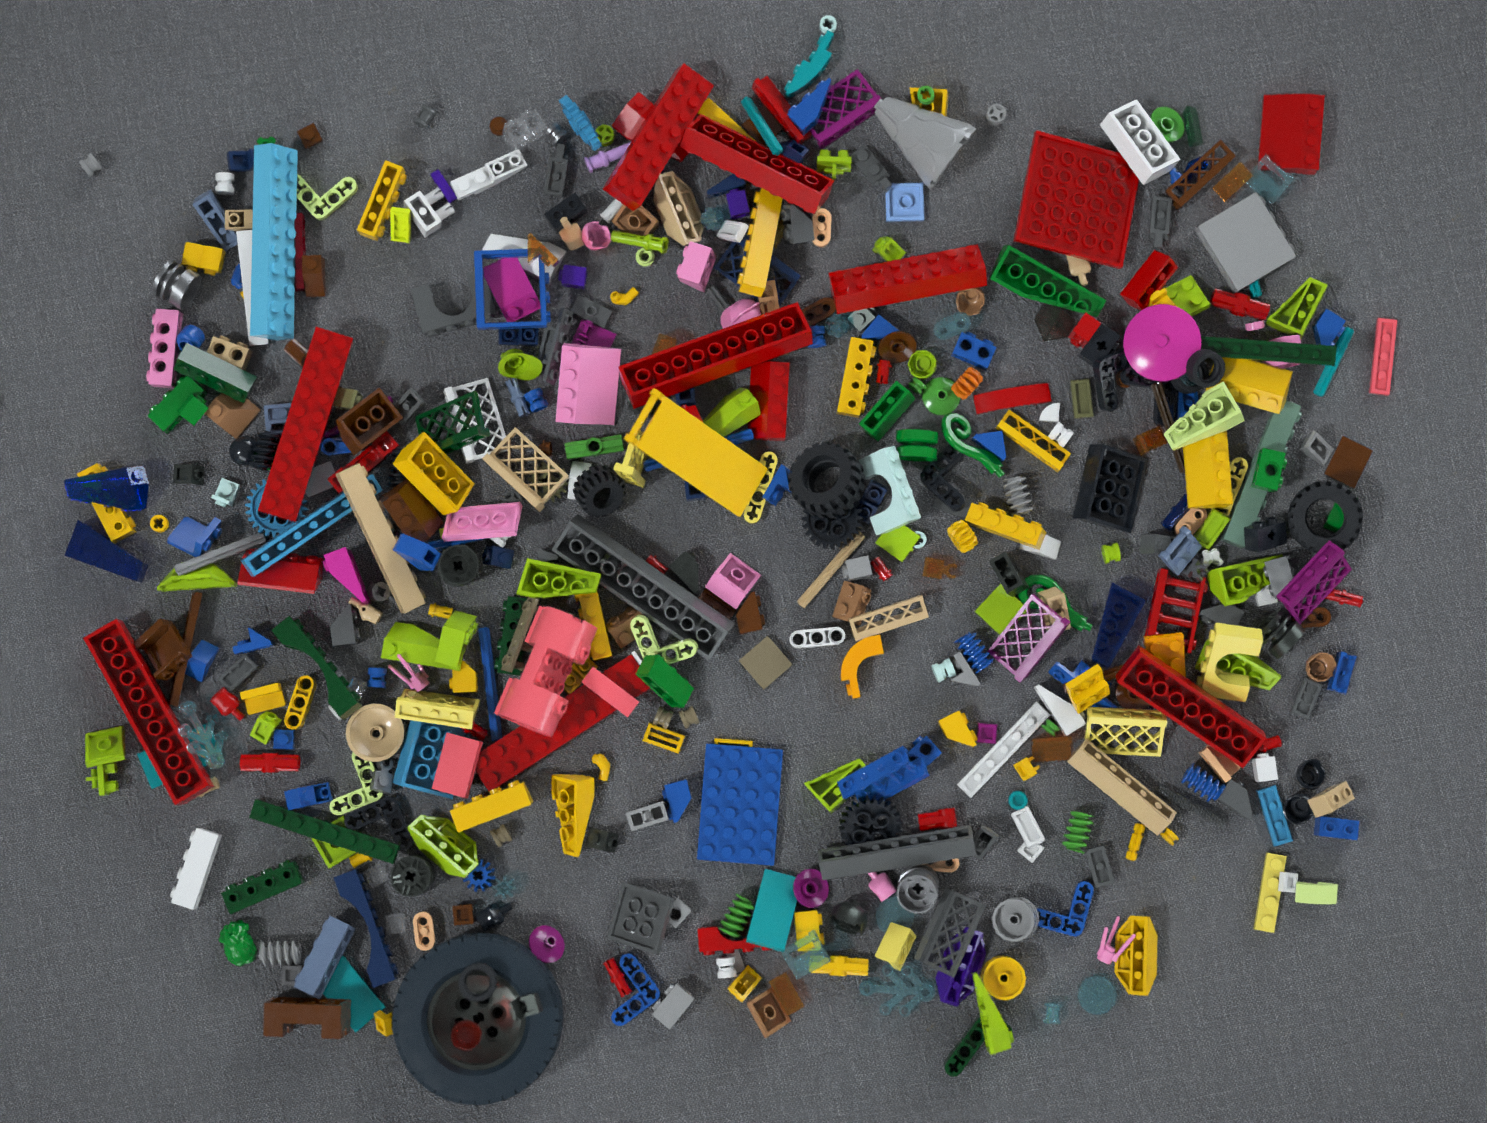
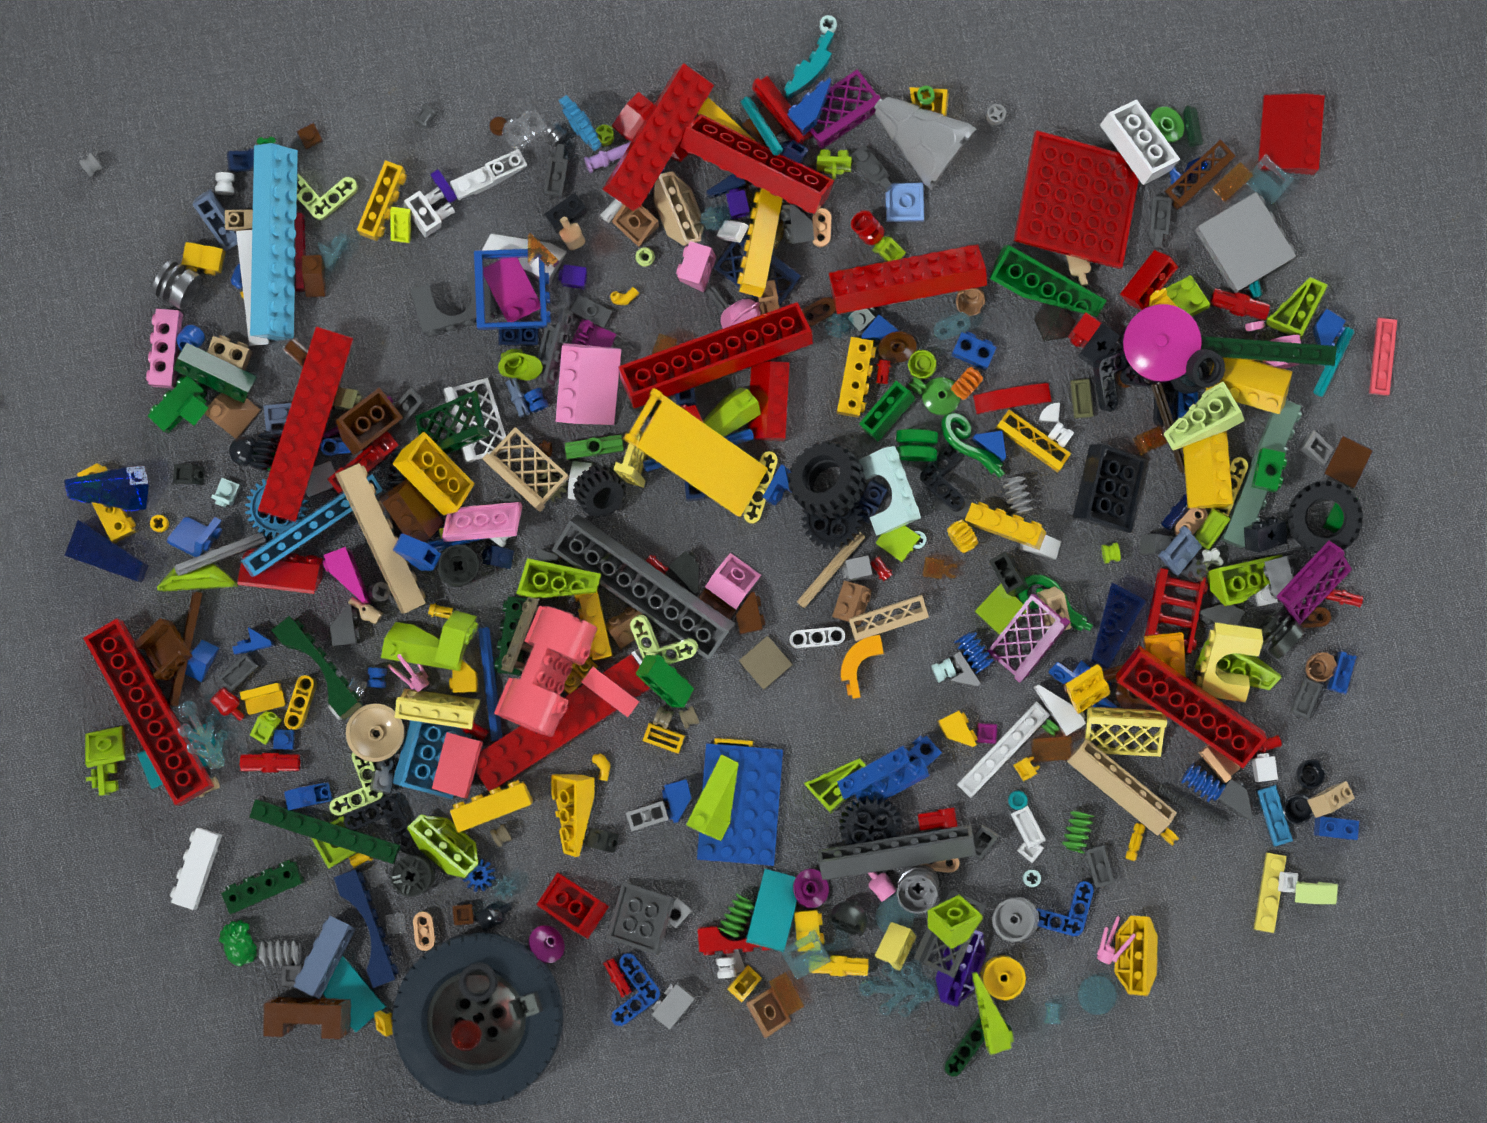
bright pink hair [582,221,611,250] -> none
lime pin [611,230,669,254] -> none
blue wheel [808,326,826,348] -> none
none -> clear light blue slope [318,232,350,273]
none -> red slope [536,872,609,939]
none -> lime wedge [686,754,738,841]
none -> red wheel [851,210,885,245]
none -> lime slope [927,895,983,949]
none -> light aqua bush [1023,870,1041,887]

